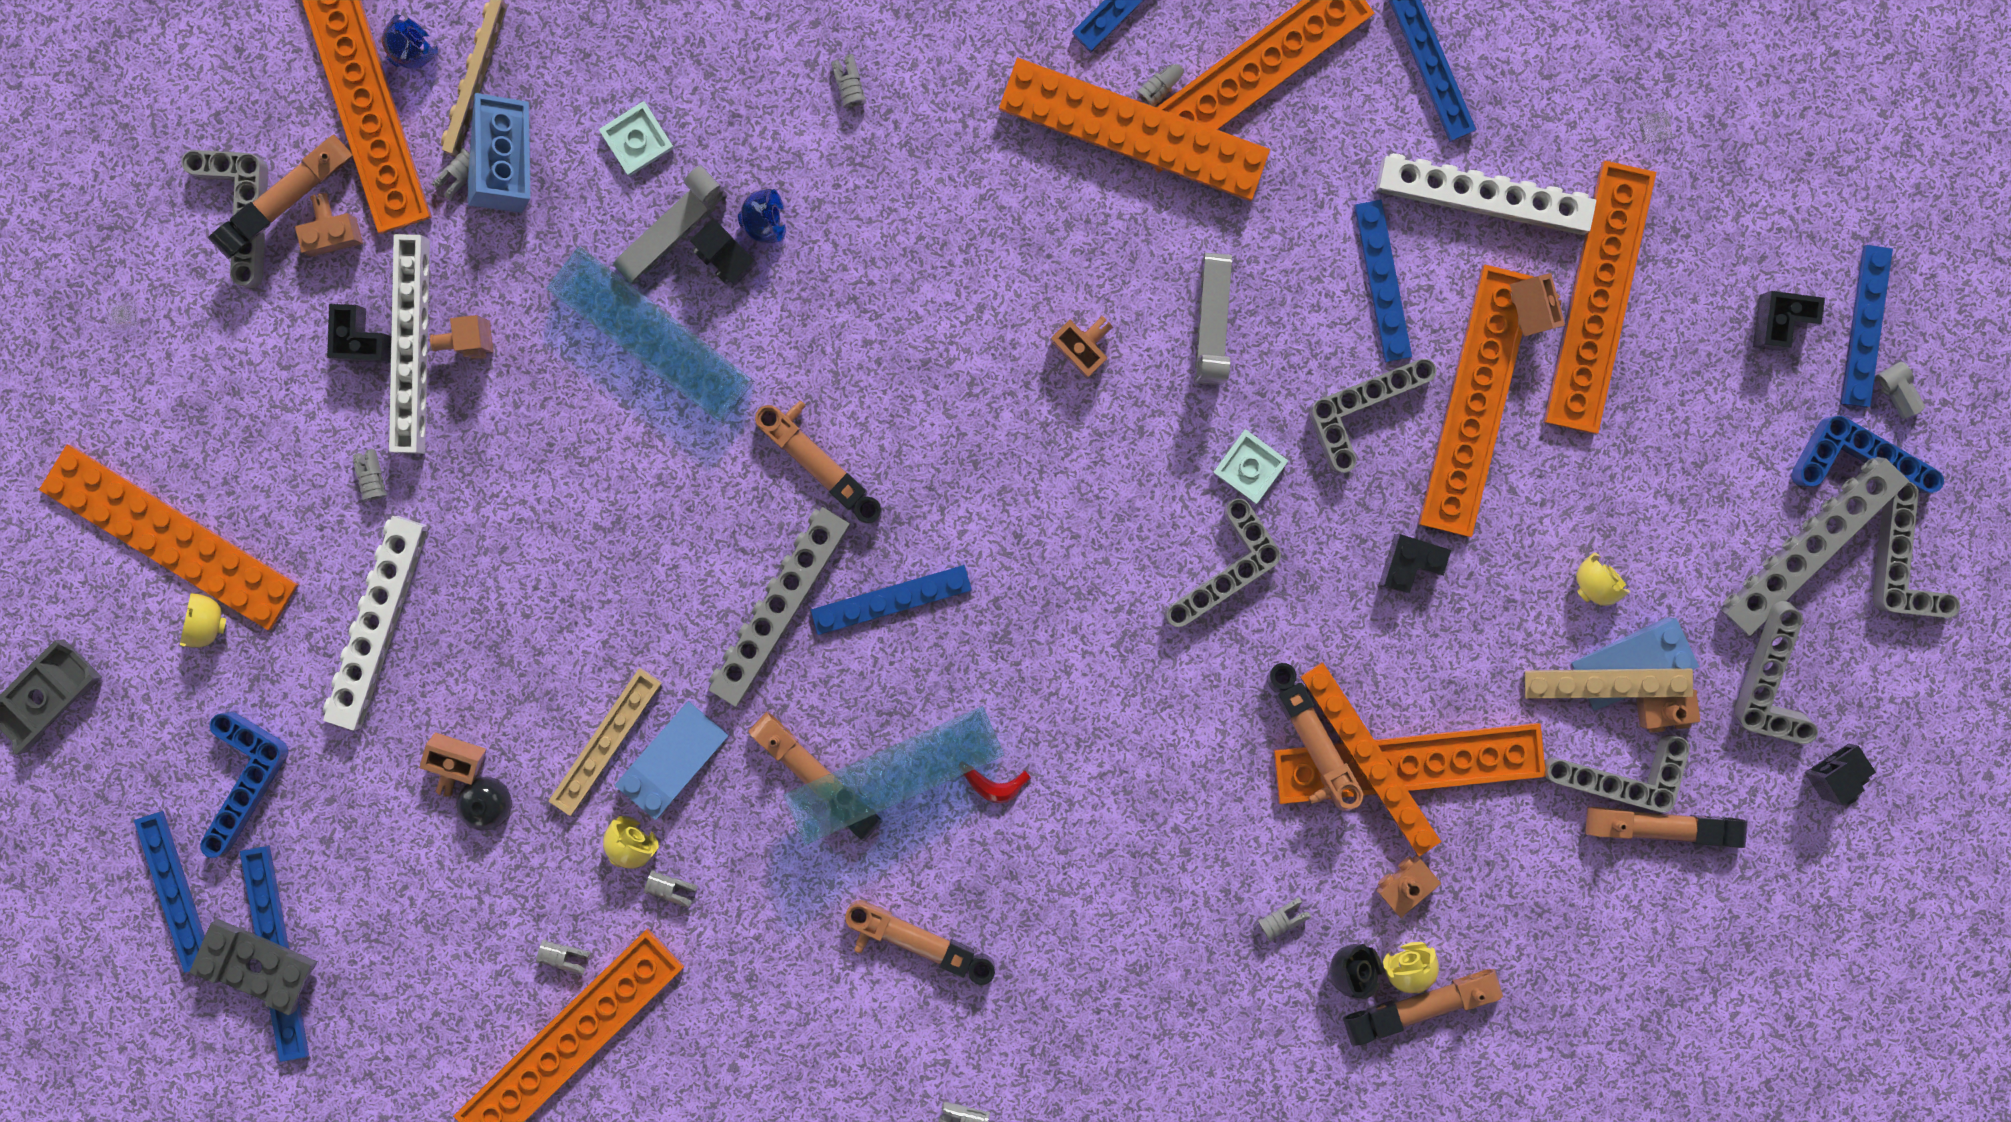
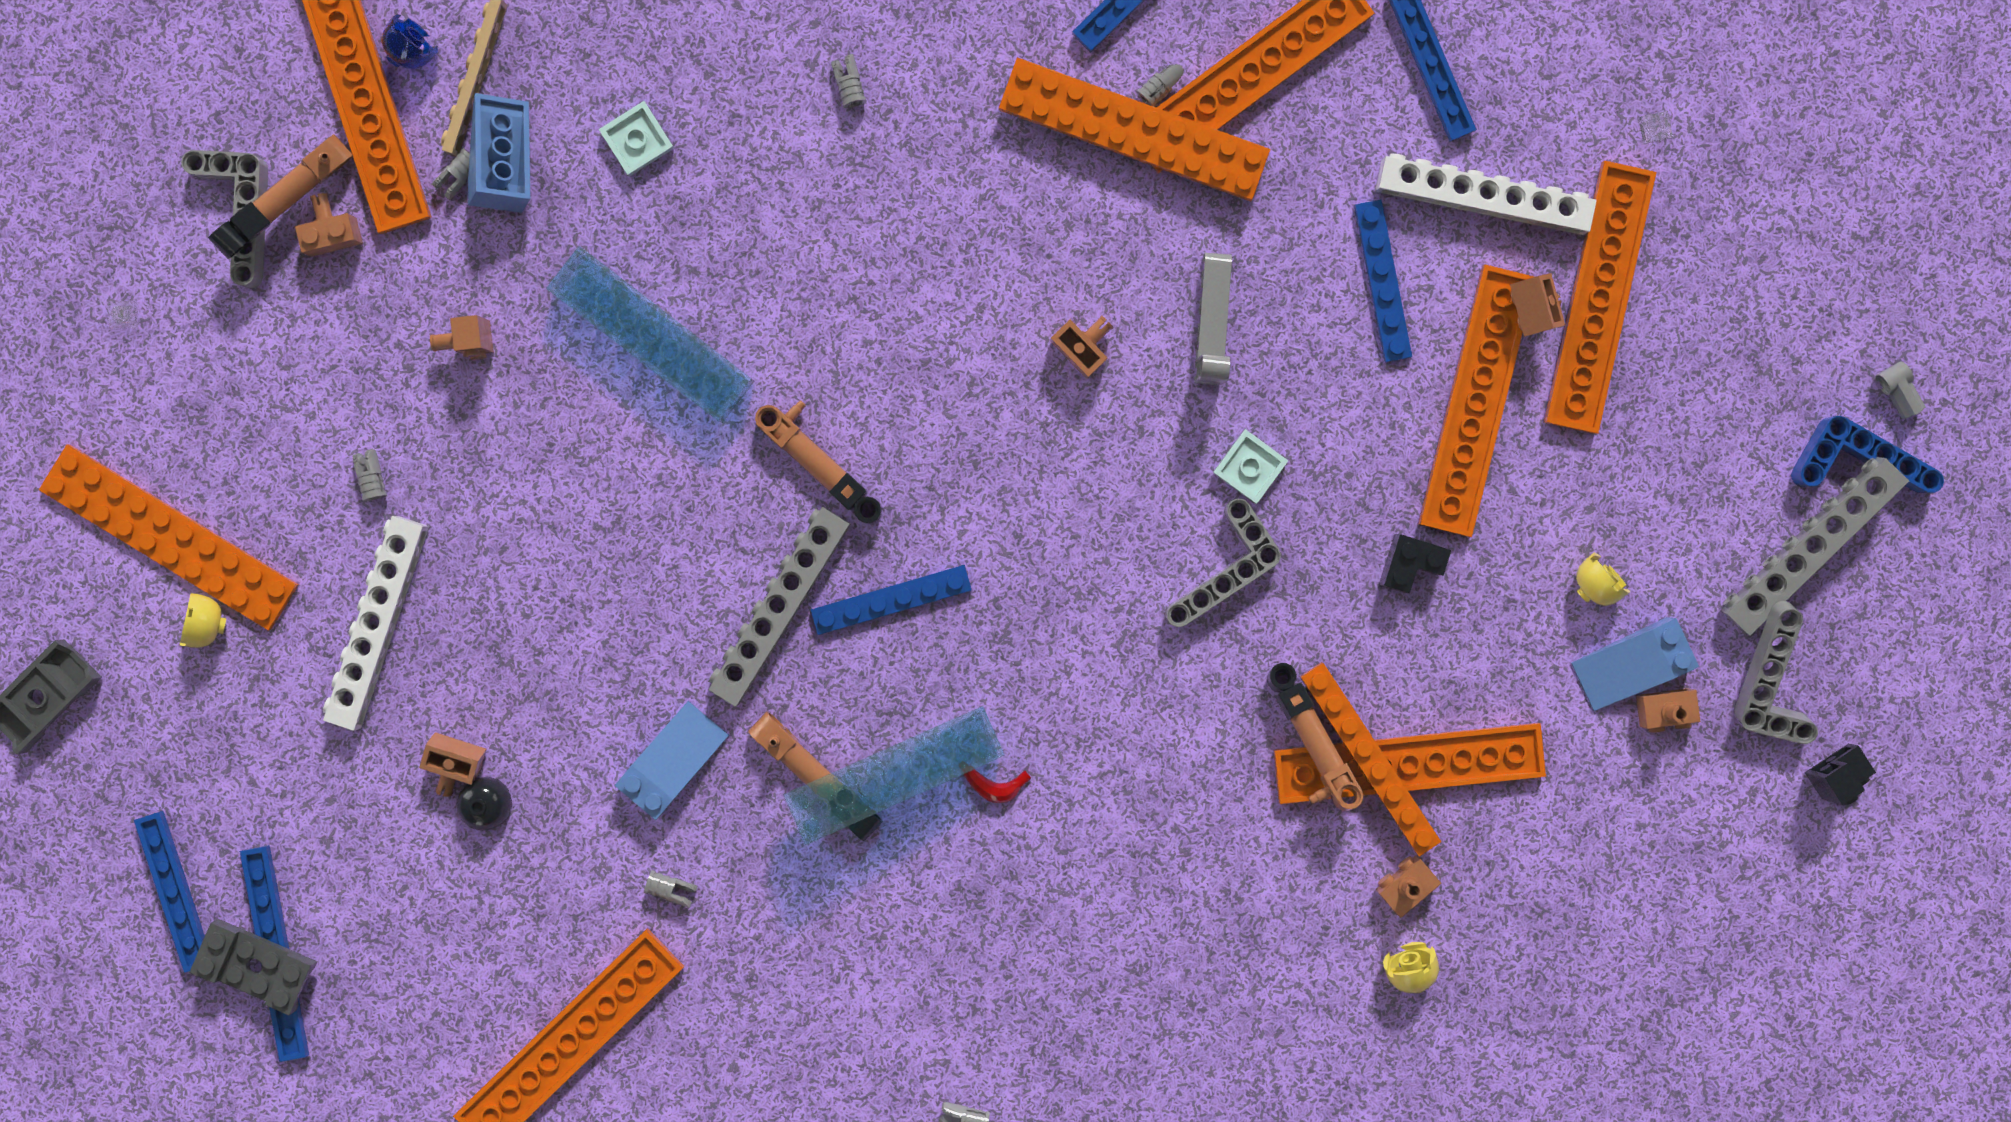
blue beam [200,712,288,858] -> none
black brick [327,304,392,363] -> none
white brick [389,234,430,454] -> none
light grey hinge [536,939,590,975] -> none
tan plate [548,668,662,816] -> none
light yellow cylinder [603,816,659,869] -> none
light grey beam [613,165,728,285] -> none
black brick [690,218,758,286] -> none
clear blue cylinder [738,189,786,243] -> none
nougat piece [845,900,995,985] -> none
light grey hinge [1258,897,1312,942] -> none
light grey beam [1309,358,1437,473] -> none
black cylinder [1330,944,1382,999] -> none
nougat piece [1343,969,1503,1046] -> none
tan plate [1525,668,1693,699] -> none
light grey beam [1545,735,1690,813] -> none
nougat piece [1585,806,1748,848] -> none
black brick [1753,291,1825,351] -> none
blue plate [1841,245,1893,408] -> none
light grey beam [1873,482,1960,618] -> none

